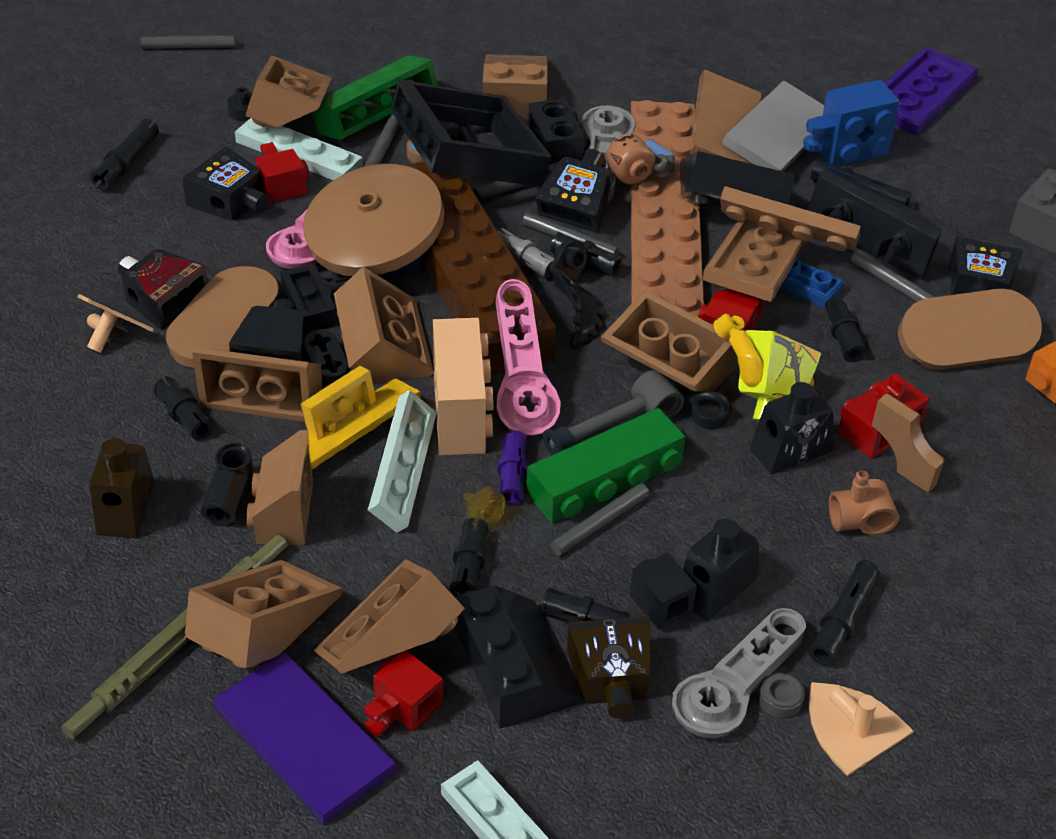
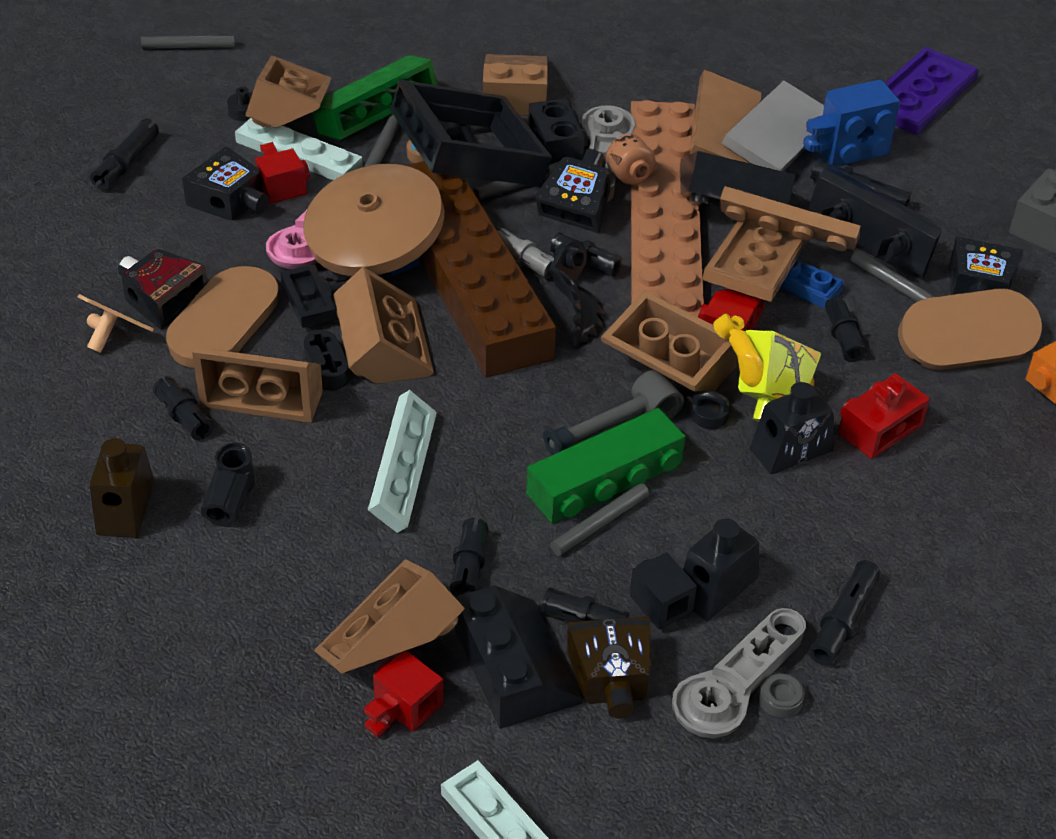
olive axle [61,534,288,739] -> none
medium nougat slope [185,560,342,668] -> none
dark purple tile [213,652,396,825] -> none
black torso [229,299,306,362] -> none
medium nougat slope [247,430,313,546] -> none
yellow bracket [301,366,421,470] -> none
light nougat brick [433,318,493,455] -> none
clear yellow tile [463,487,506,528] -> none
bright pink beam [496,279,561,436] -> none
dark purple pin [497,431,529,506] -> none
dark grey bar [522,212,619,255] -> none
dark grey arm [645,139,675,177] -> none
light nougat shield [808,682,914,777] -> none
nougat piece [829,470,900,536] -> none
medium nougat tile [872,393,944,493] -> none

